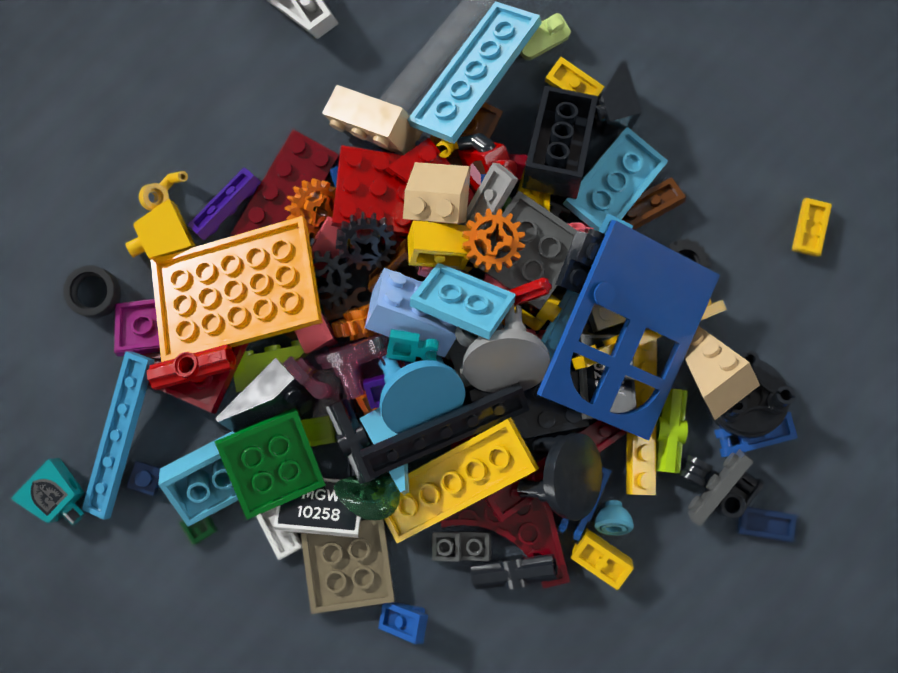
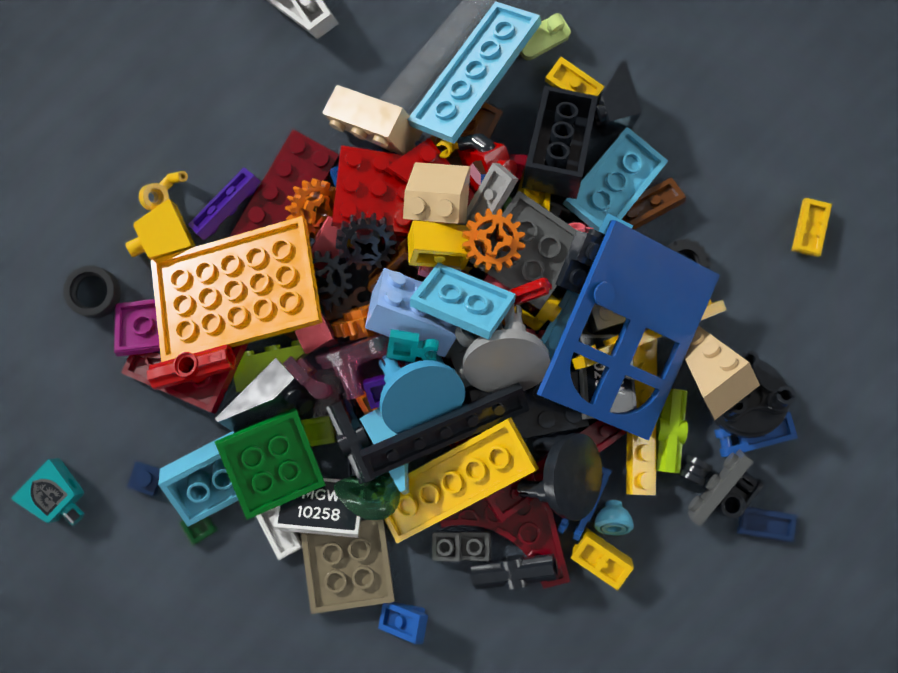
dark azure plate [82,351,155,520] -> none

